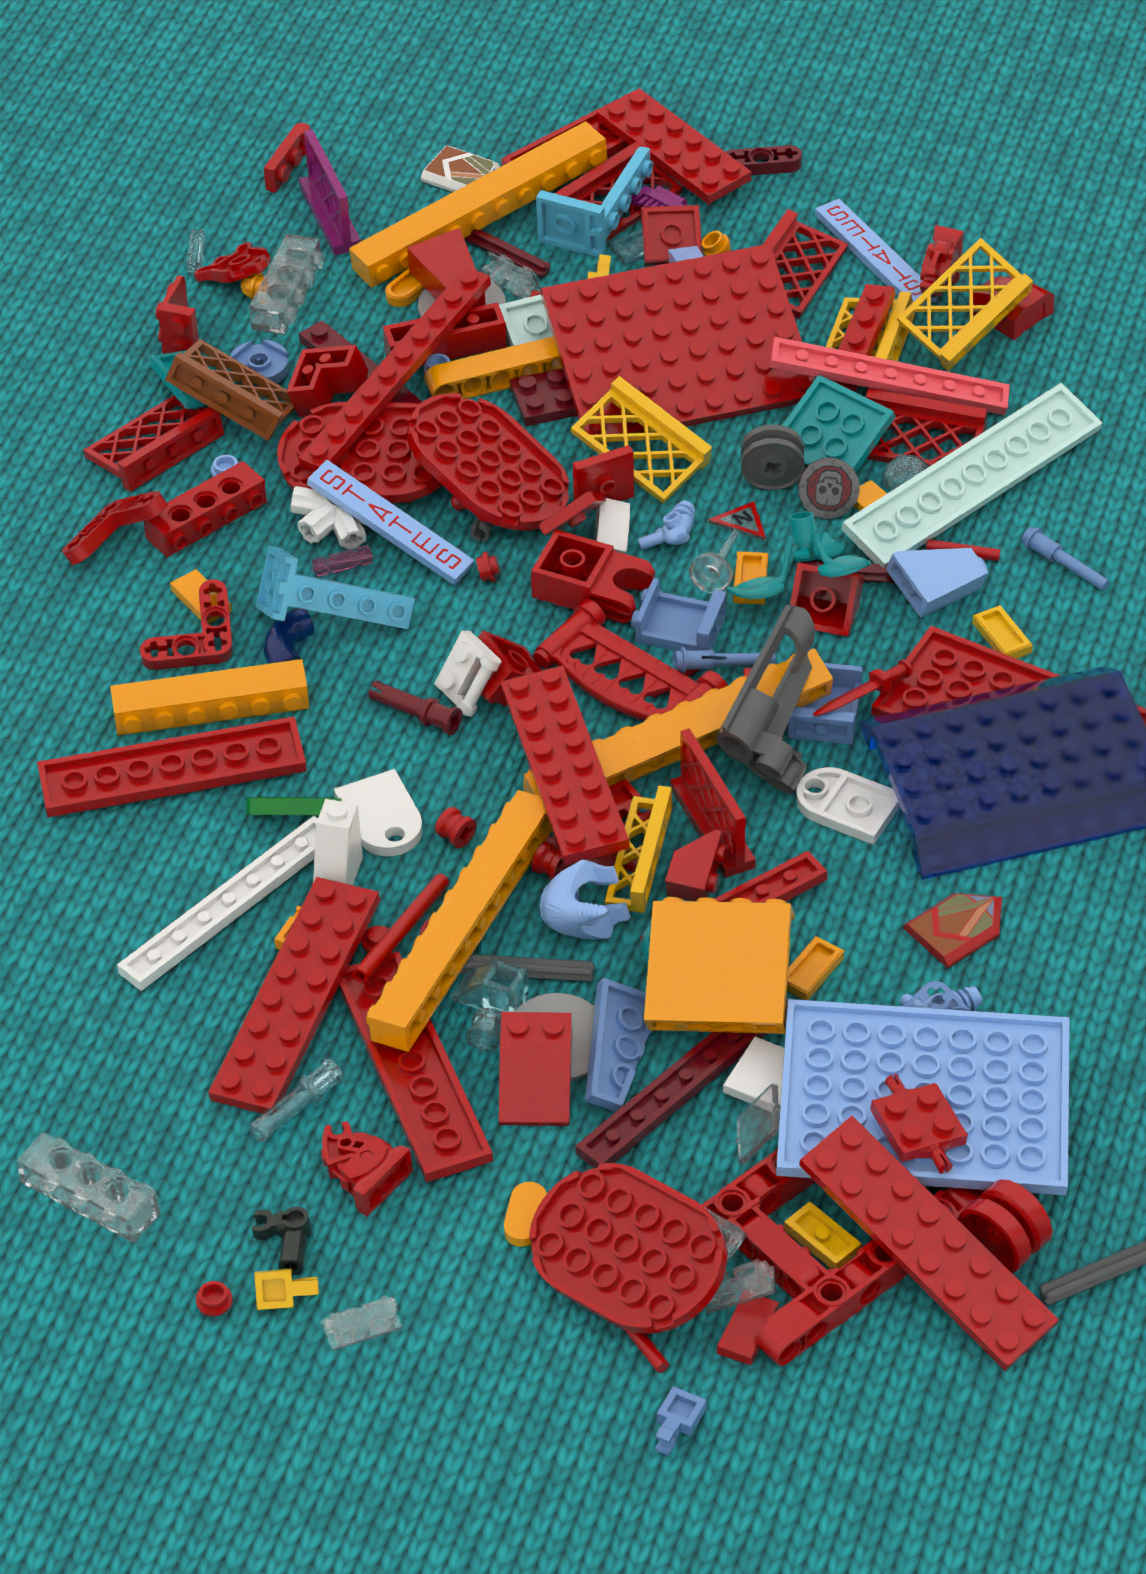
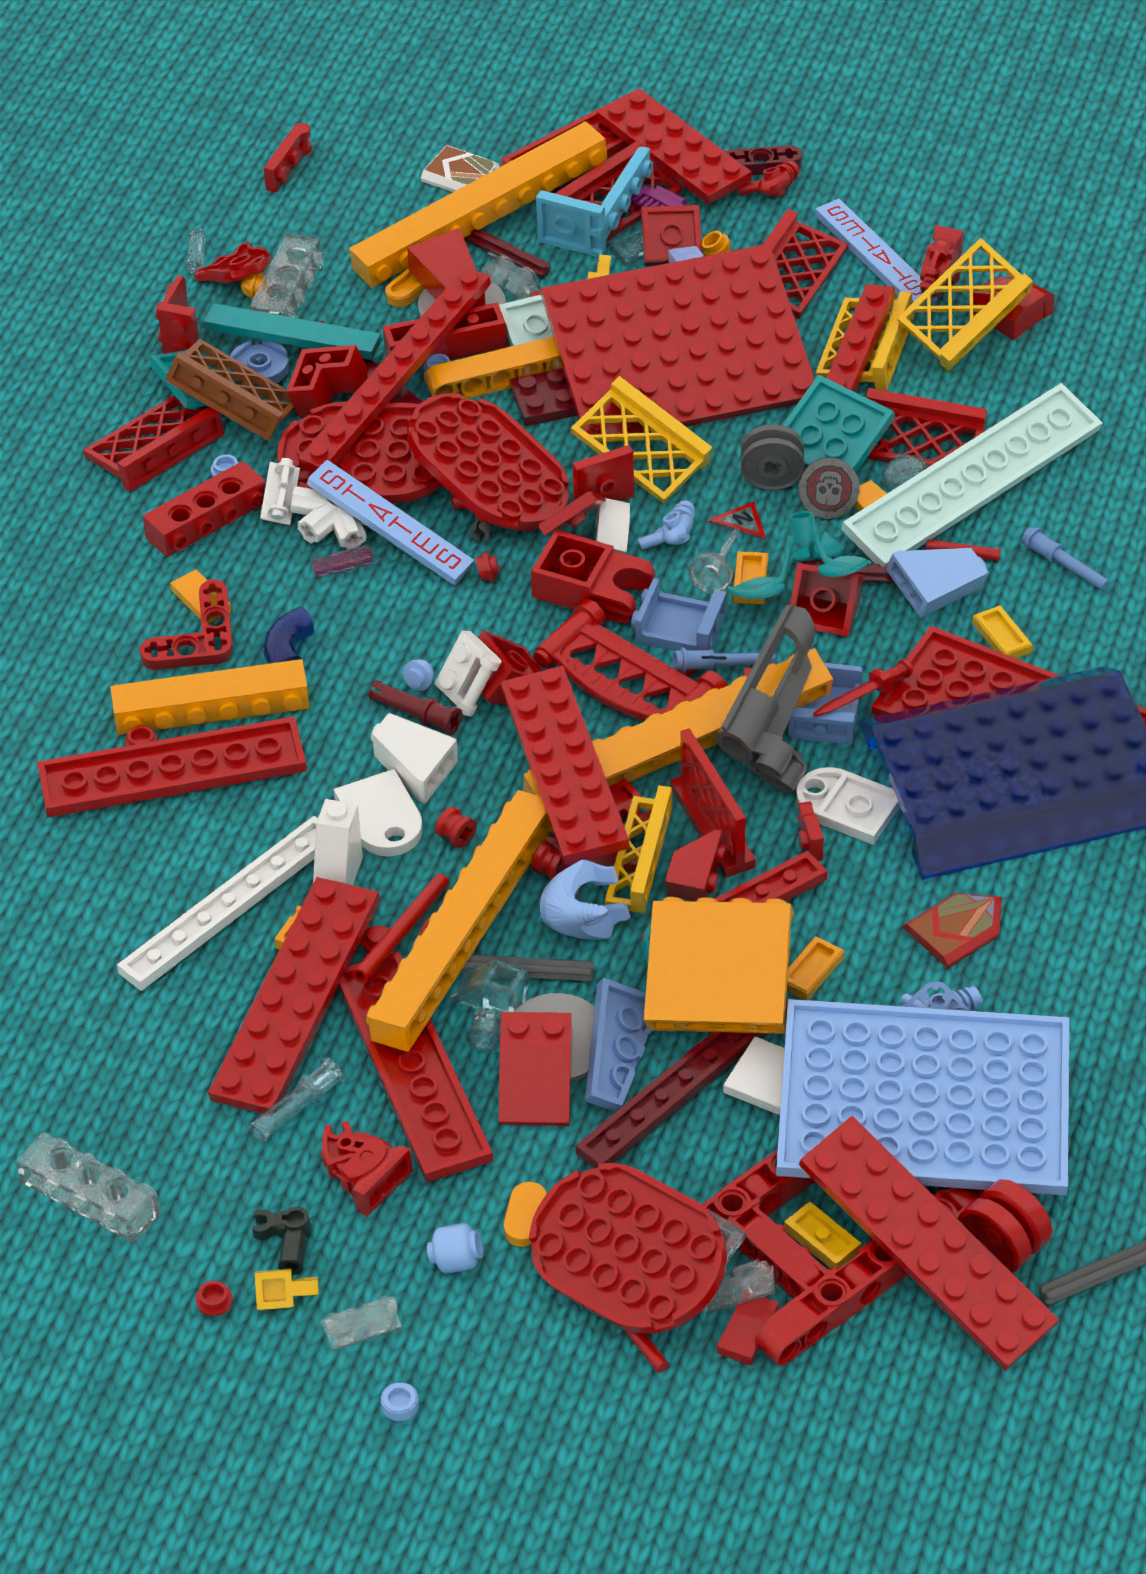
red beam [62,491,168,565] -> none
green beam [246,797,342,815] -> none
medium azure bracket [255,546,415,629] -> none
magenta fence [299,129,361,256] -> none
medium blue plate [655,1386,707,1456] -> none
clear piece [736,1083,781,1164] -> none
coral plate [769,337,1010,415] -> none
red plate [870,1074,968,1174] -> none
none -> red plate [125,725,158,746]
none -> teal tile [203,303,381,360]
none -> white hinge [260,458,300,525]
none -> white slope [371,713,458,804]
none -> light blue tile [381,1383,419,1421]
none -> light blue plate [402,659,434,691]
none -> light blue head [427,1223,483,1274]
none -> red piece [737,161,800,197]
none -> red plate [797,801,824,861]

